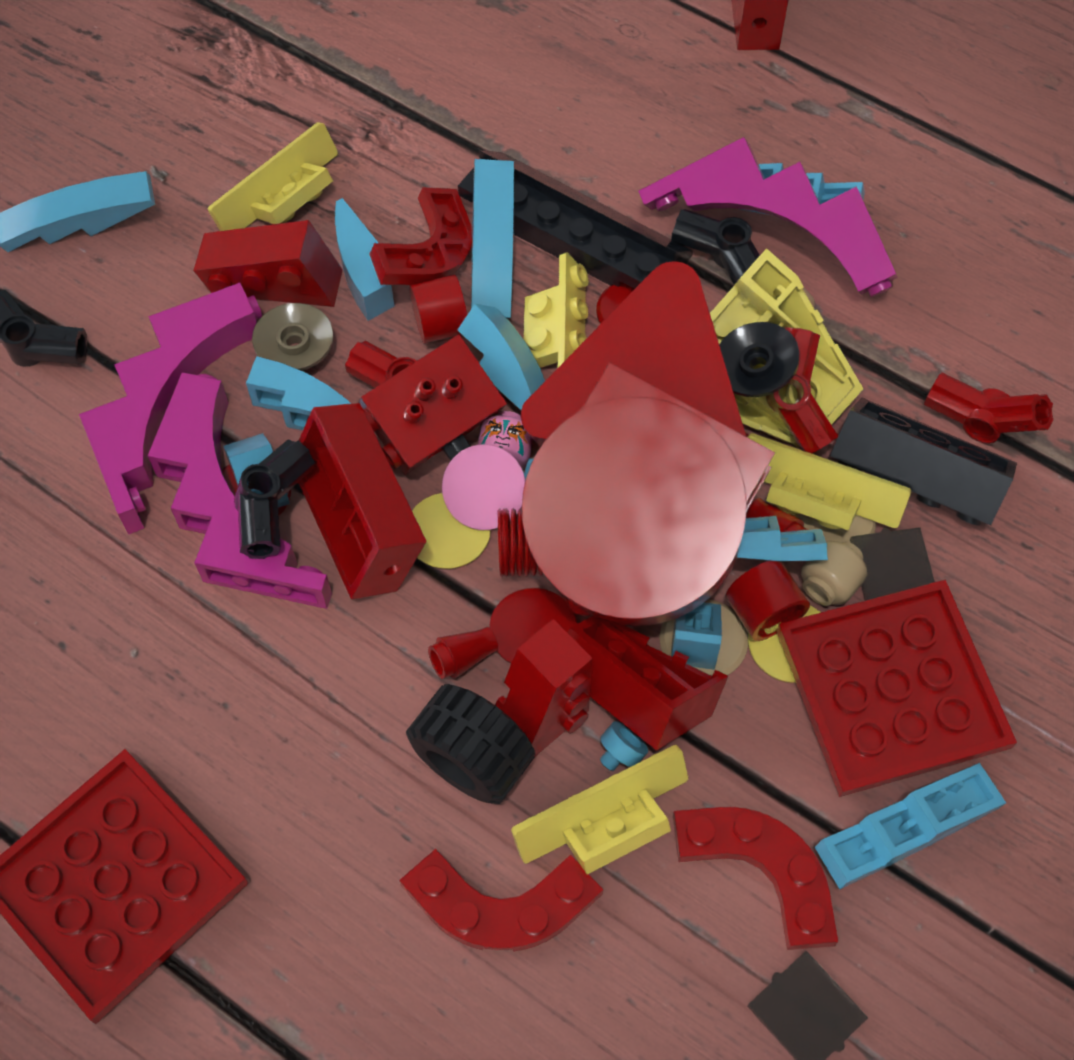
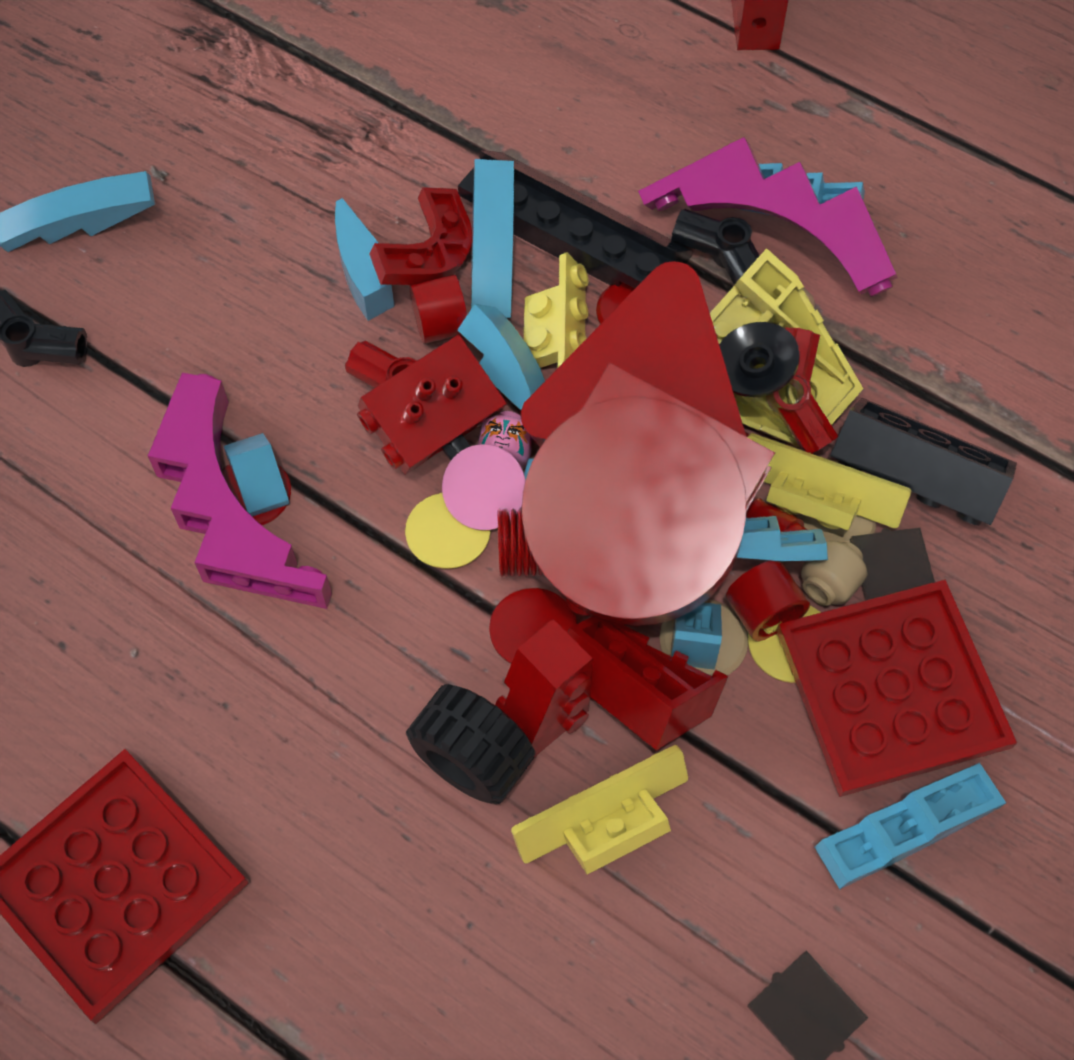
dark pink arch [79,283,262,535] -> none
red wedge [193,220,343,307] -> none
light yellow bracket [208,122,338,231] -> none
black piece [234,439,316,559] -> none
medium azure slope [246,356,351,430] -> none
dark tan dish [252,303,334,371] -> none
red brick [299,403,427,600] -> none
red plate [399,849,603,952] -> none
red cone [428,627,498,679] -> none
medium azure tile [600,721,648,771] -> none
red plate [673,807,838,950] -> none
red piece [924,372,1054,444] -> none

